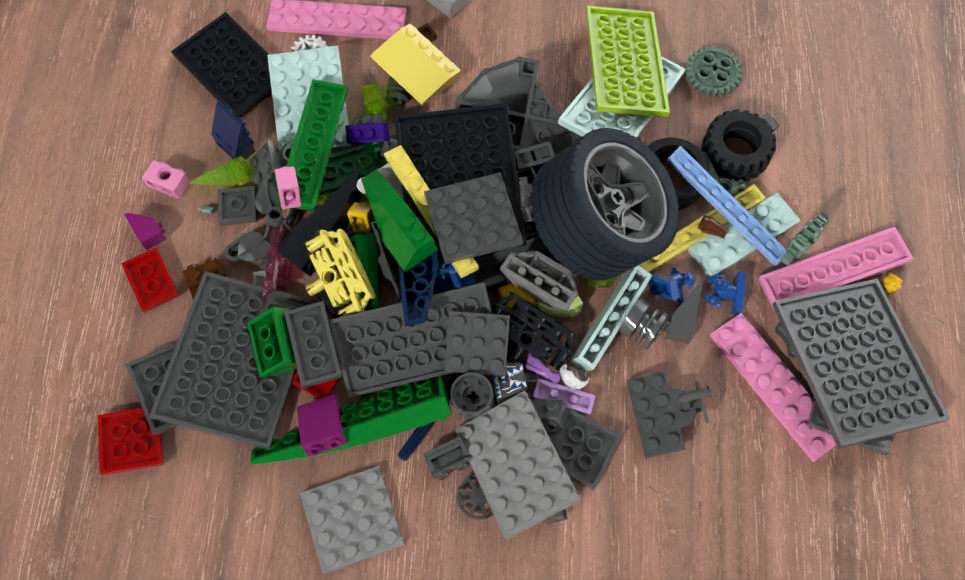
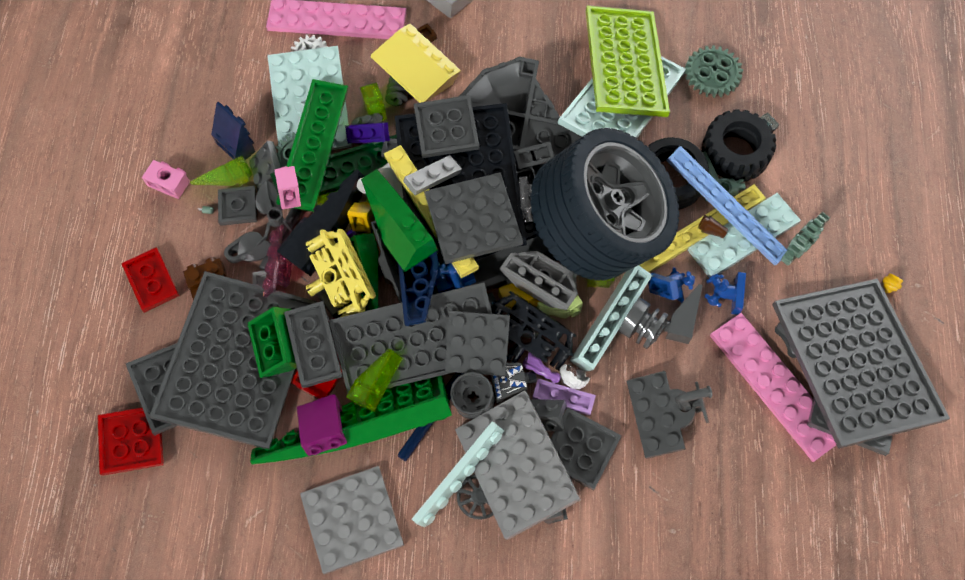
magenta slope [124,213,167,250] -> none
black plate [171,12,272,117] -> none
dark grey hinge [423,436,471,480] -> none
bright pink plate [758,227,914,311] -> none
none -> clear neon green slope [346,349,403,412]
none -> light grey plate [403,155,462,195]
none -> light aqua plate [412,421,504,527]
none -> dark grey plate [414,95,479,158]

